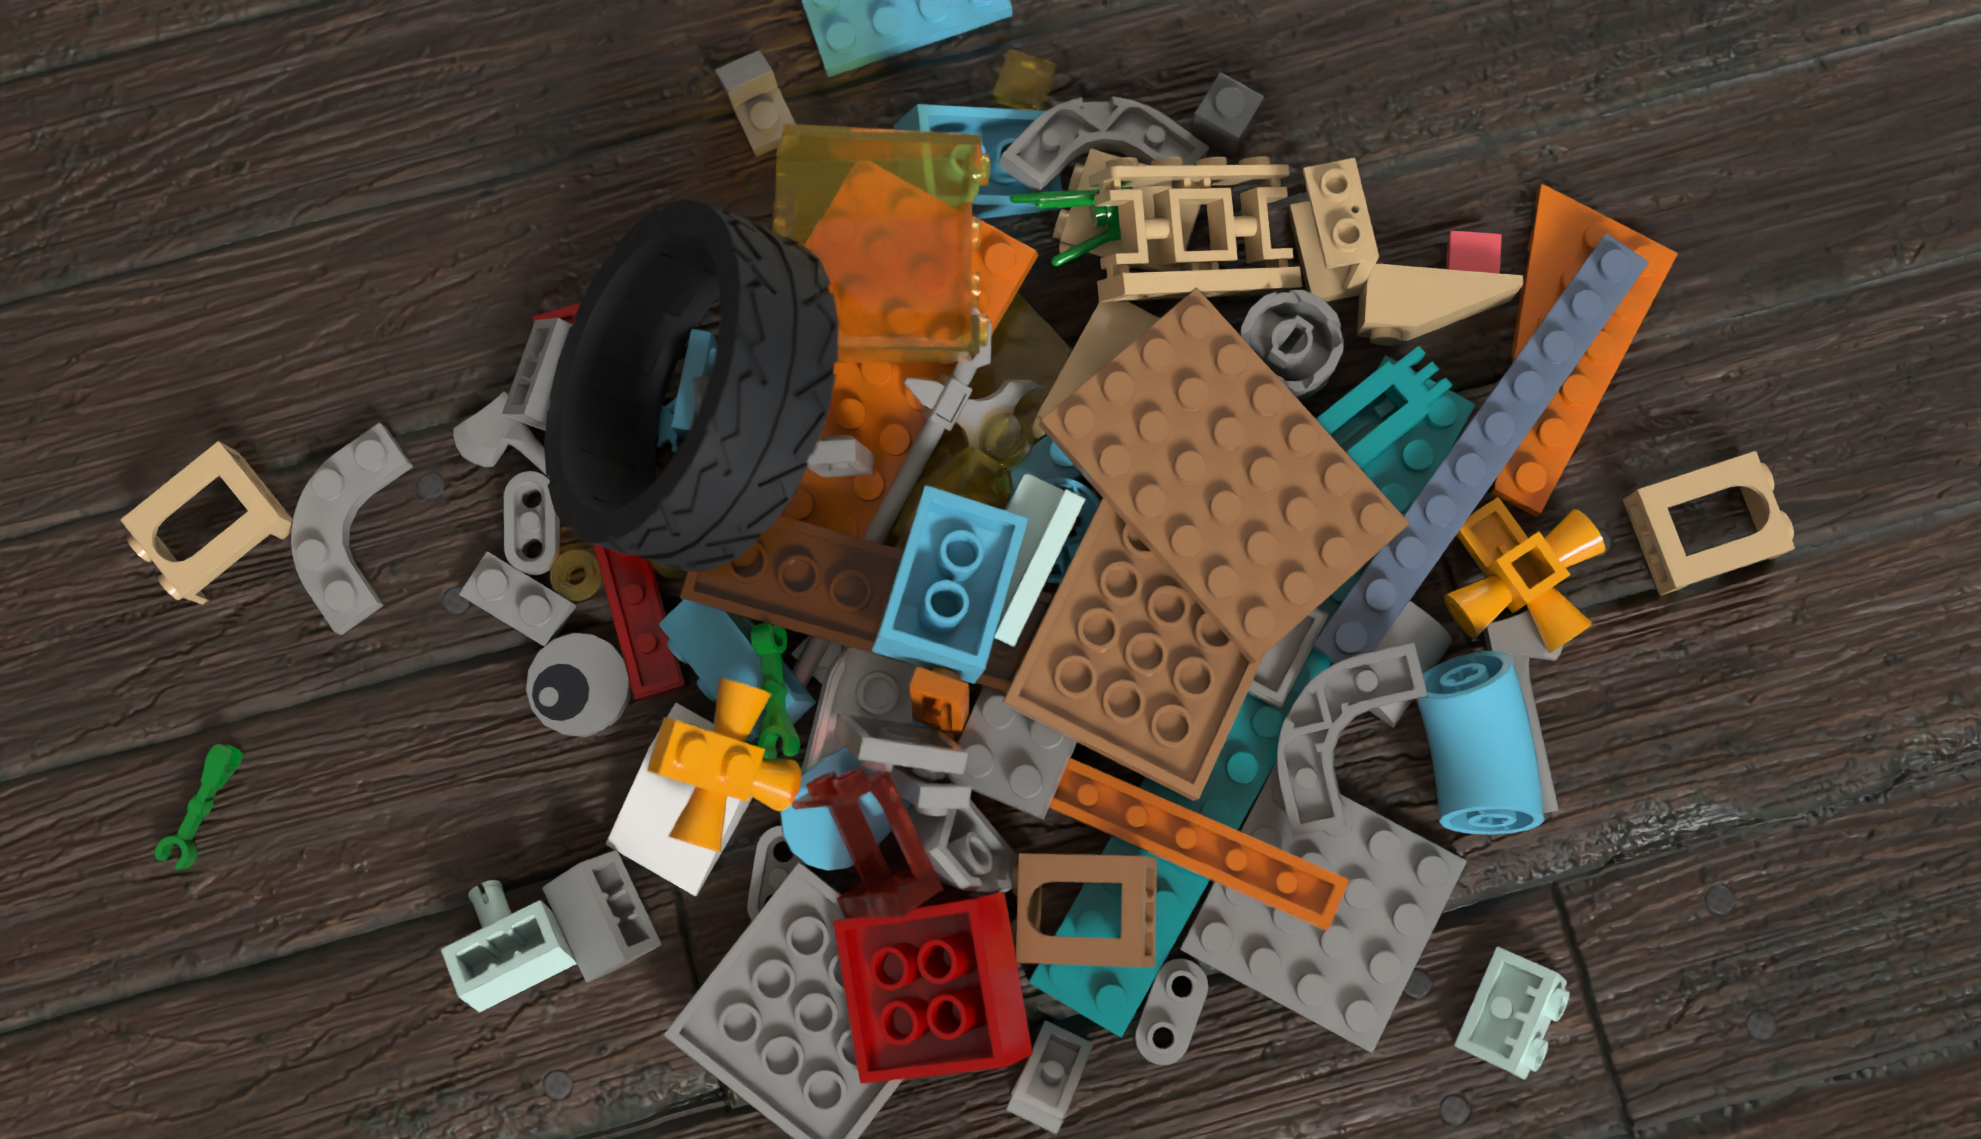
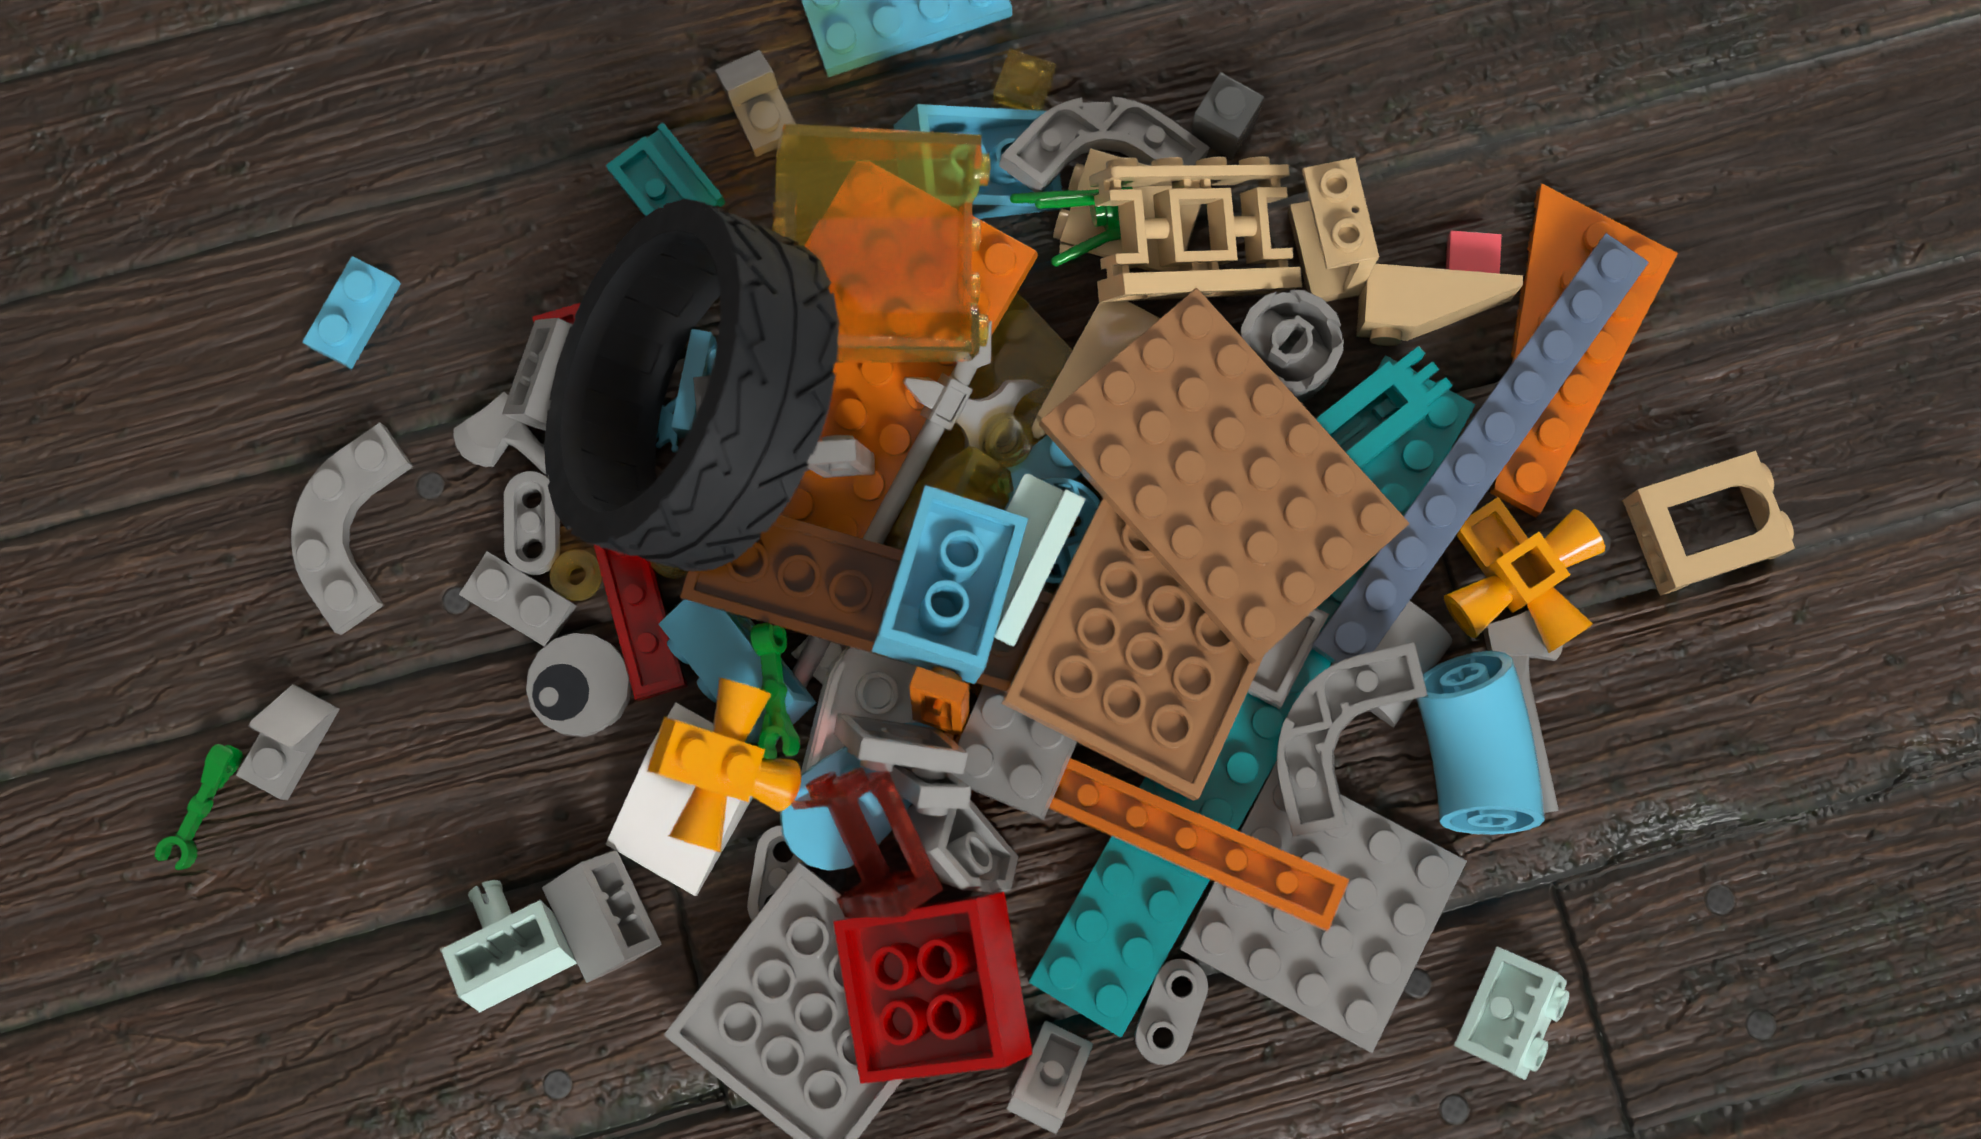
tan panel [120,441,293,605] -> none
medium nougat panel [1011,853,1157,967] -> none
none -> light grey slope [236,684,340,800]
none -> medium azure plate [302,256,401,369]
none -> teal plate [605,123,726,217]

